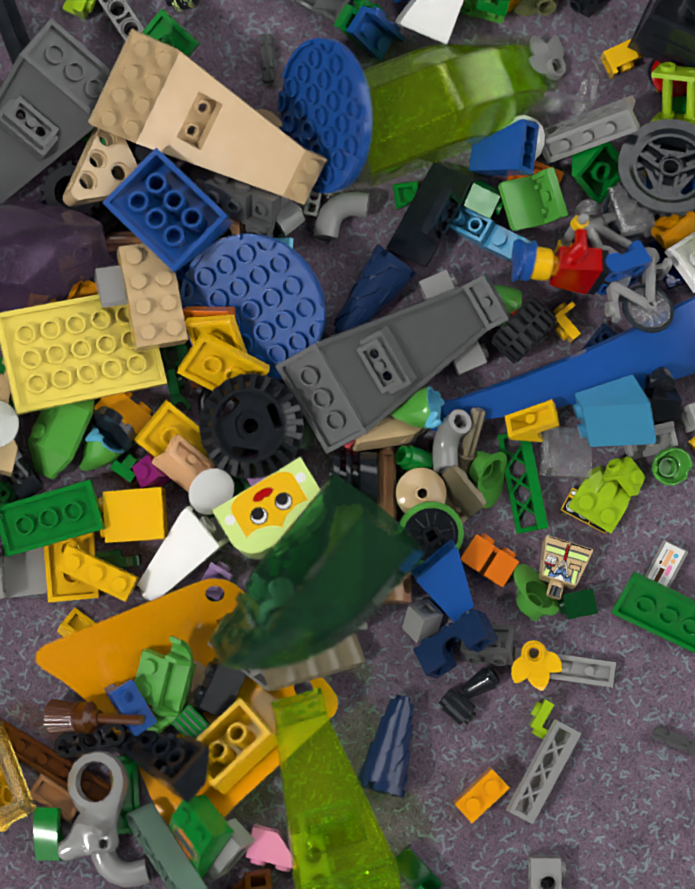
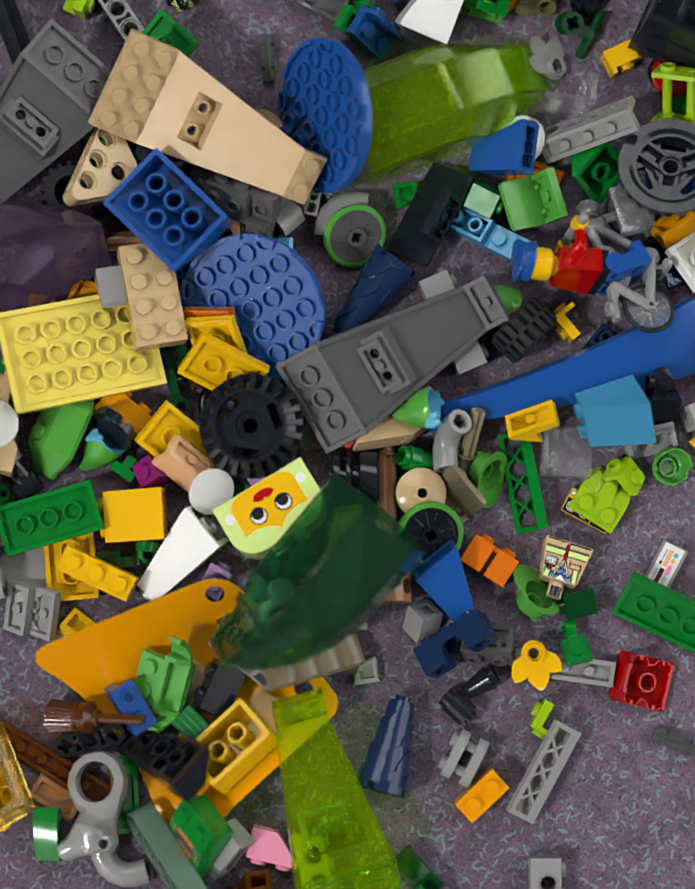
none -> light grey slope [3,580,62,642]
none -> green tile [135,541,161,565]
none -> dark grey wheel [323,204,386,267]
none -> light grey tile [354,656,380,685]
none -> light grey brick [437,729,490,788]
none -> dark green piece [555,11,605,60]
none -> green plate [559,619,593,667]
none -> red slope [608,650,675,712]

